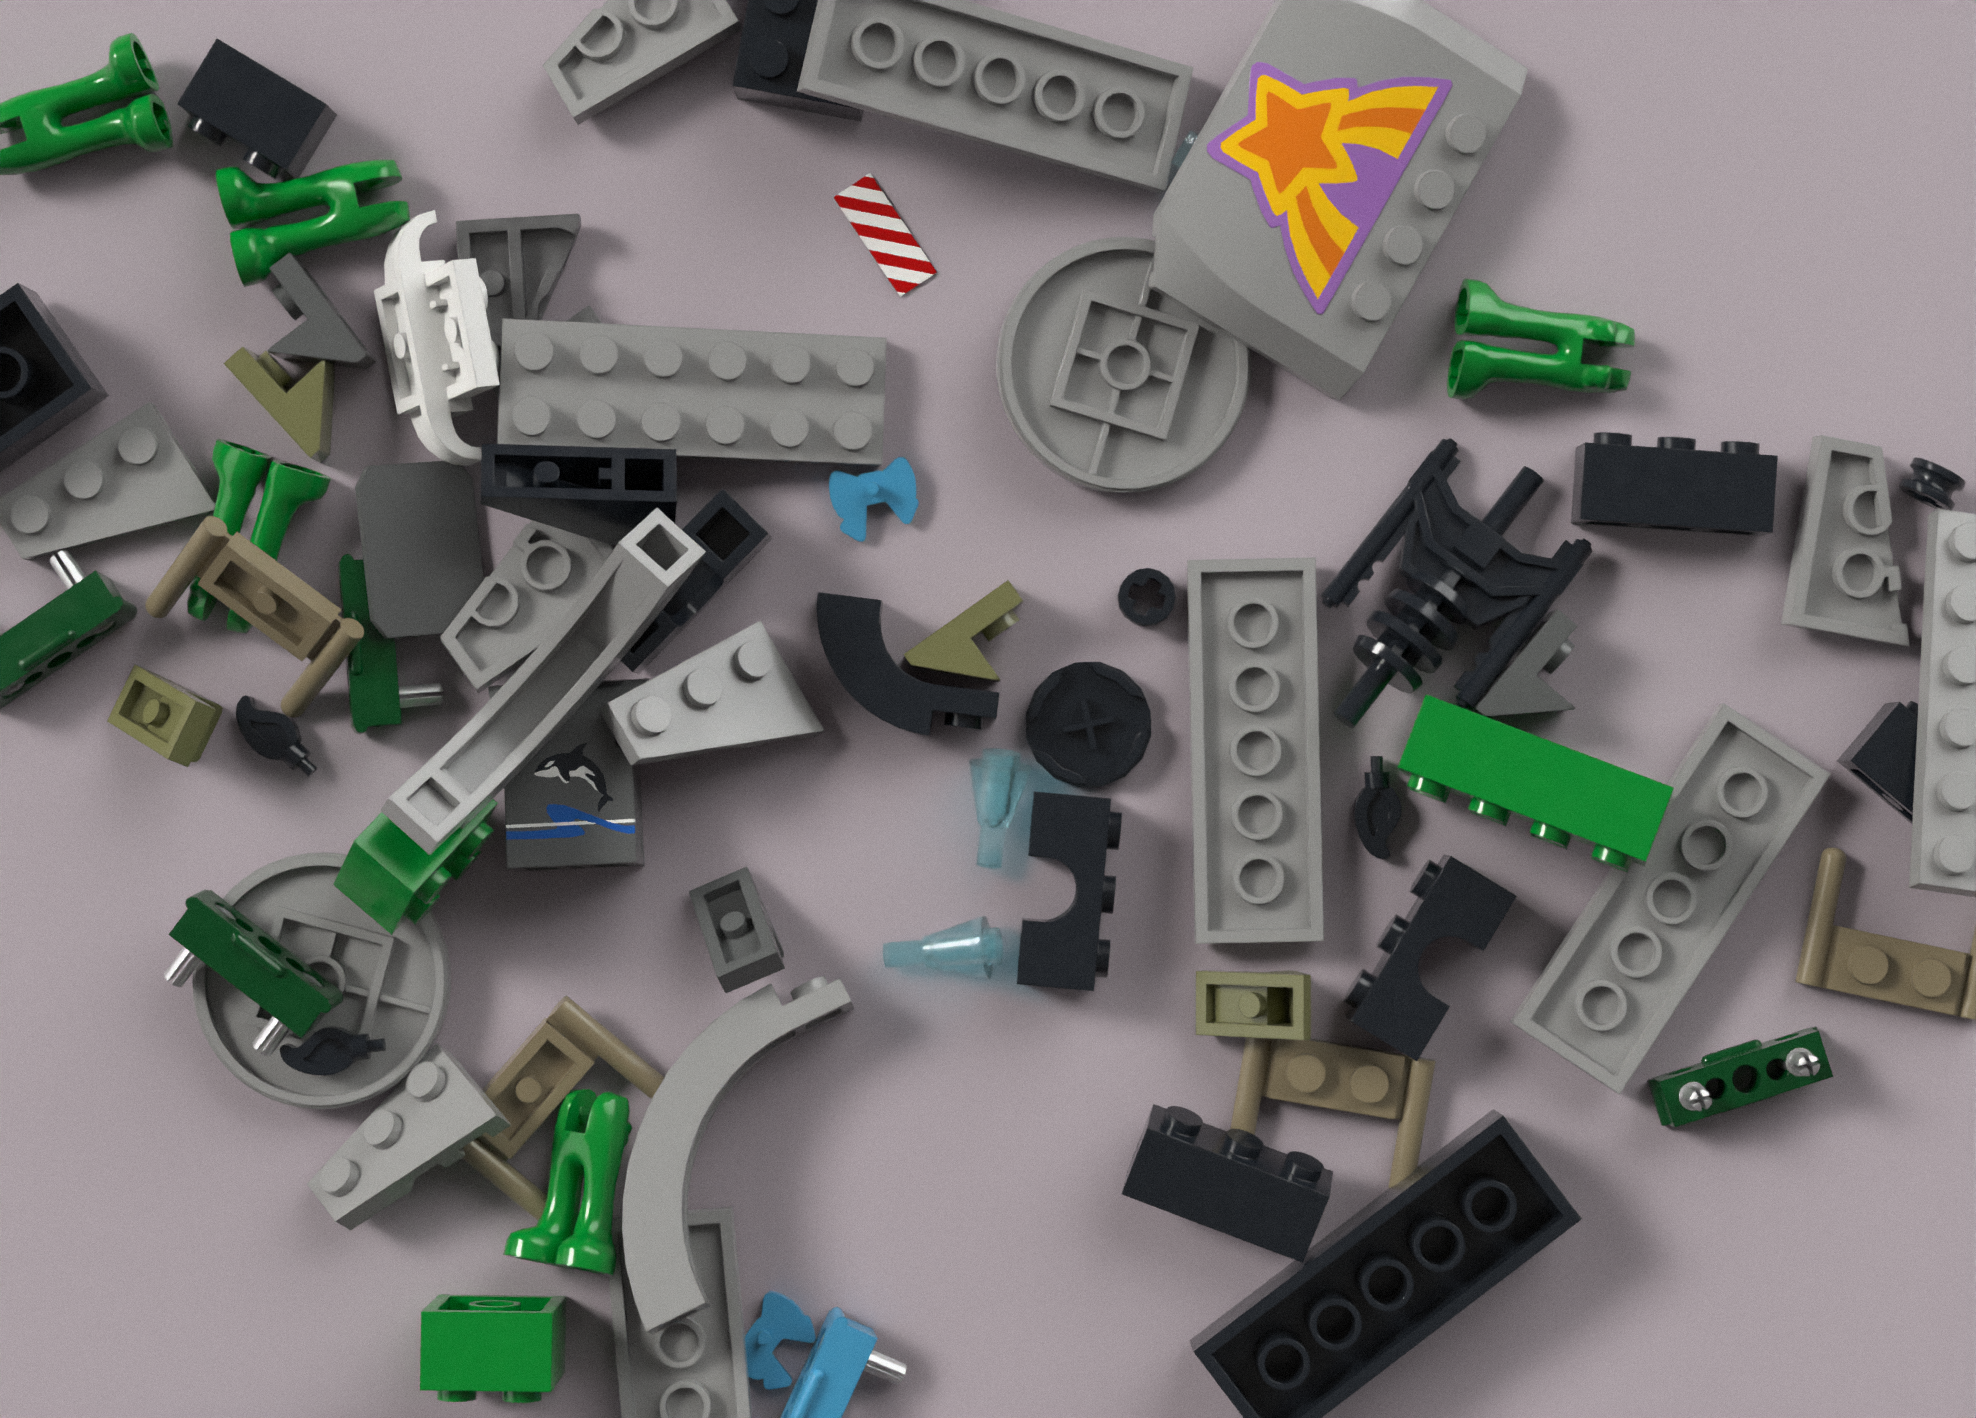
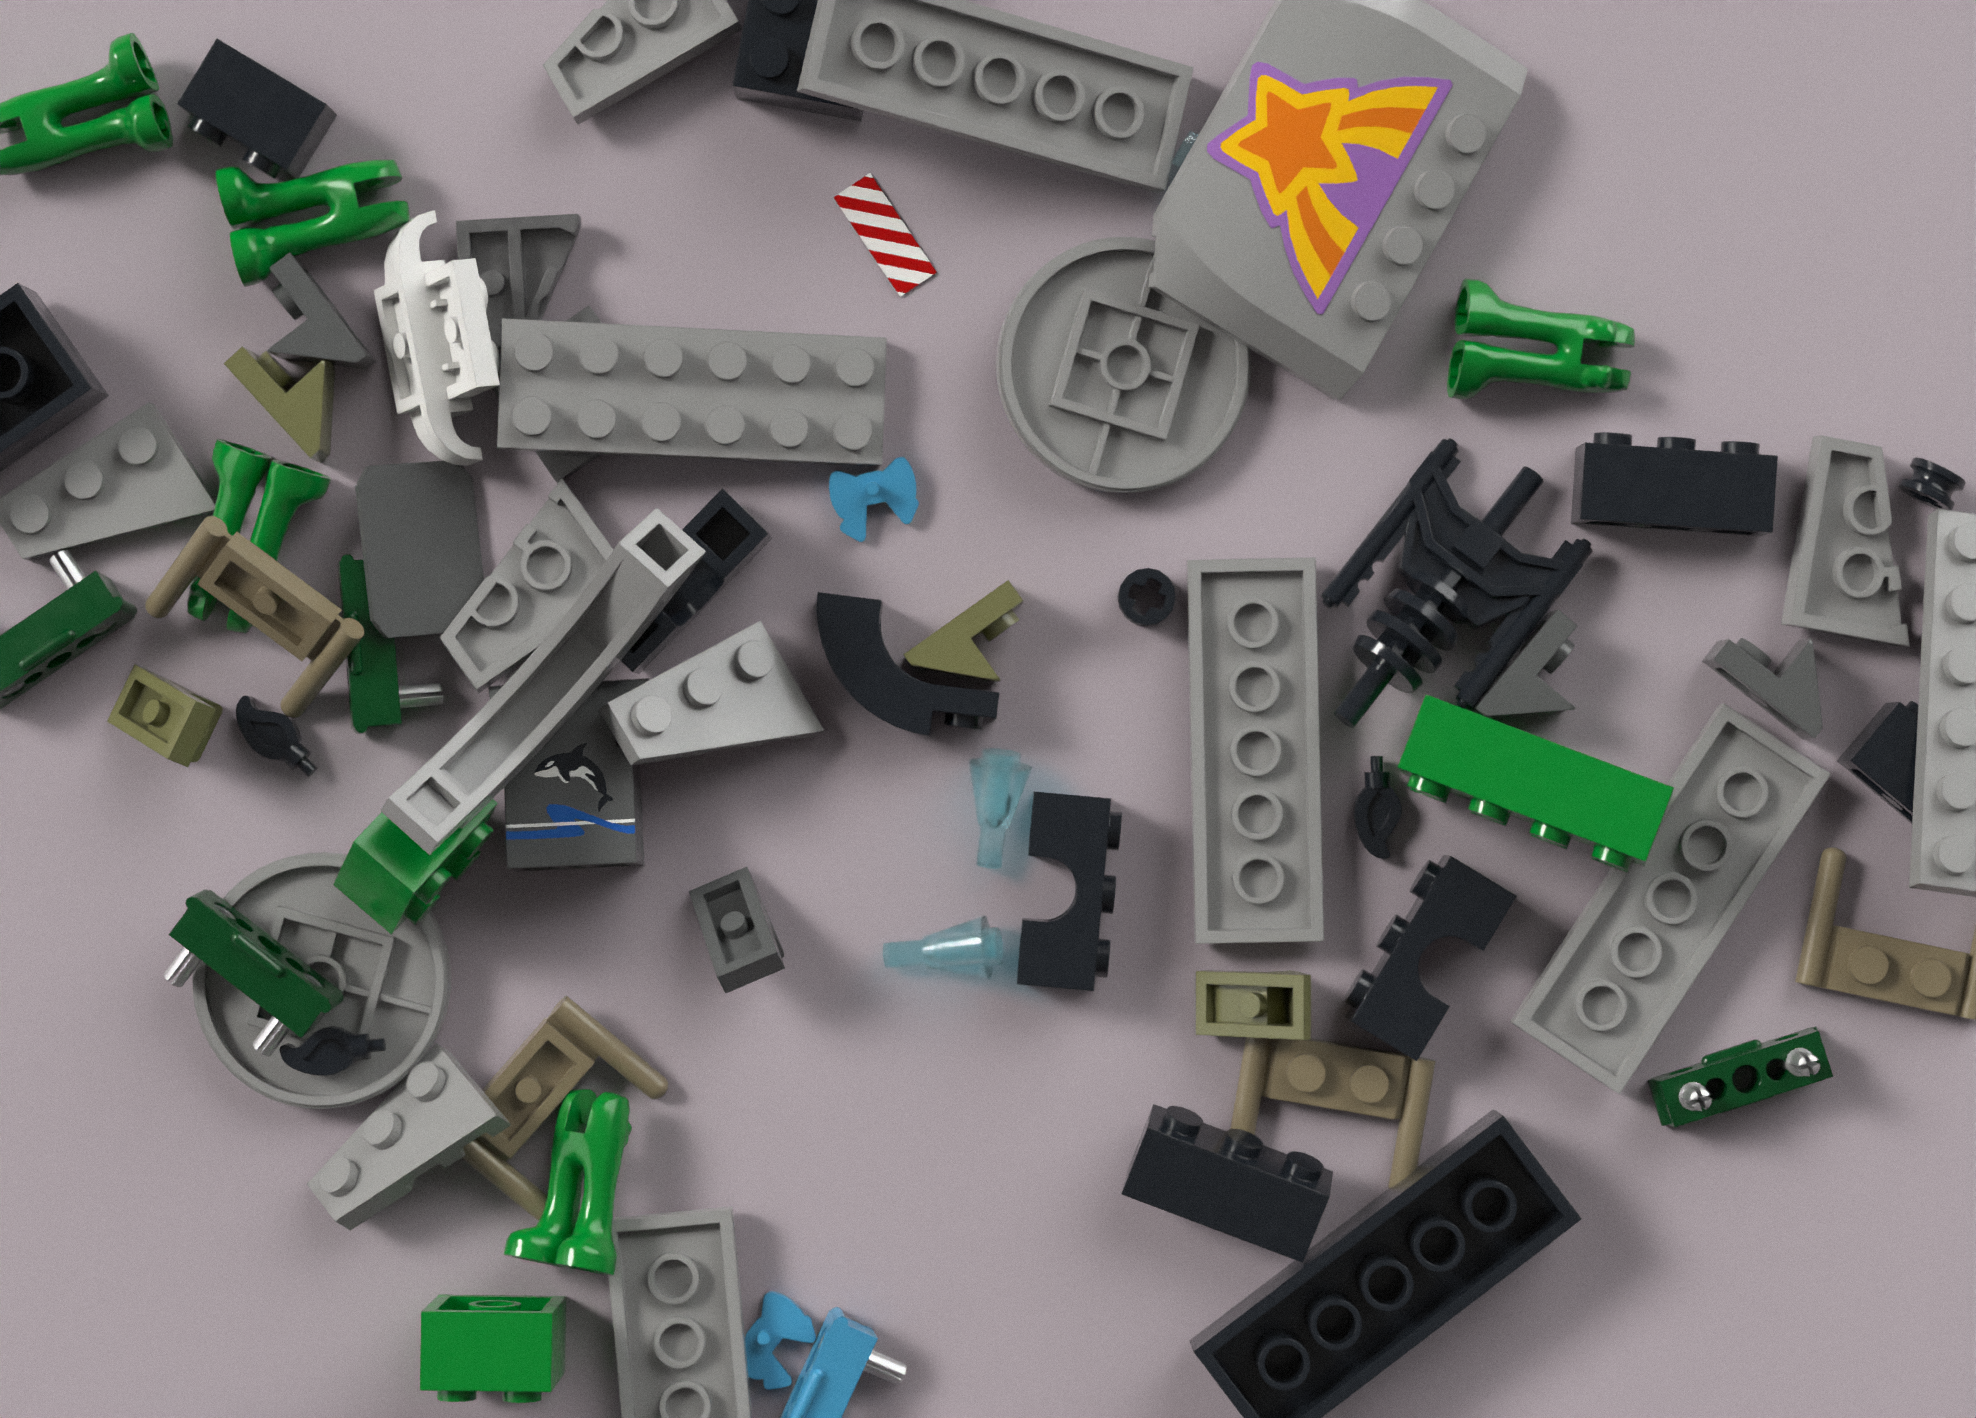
black slope [480,444,677,545] -> none
light grey arch [622,976,854,1334] -> none
black tile [1026,662,1151,787] -> none
none -> dark grey slope [1702,638,1823,739]

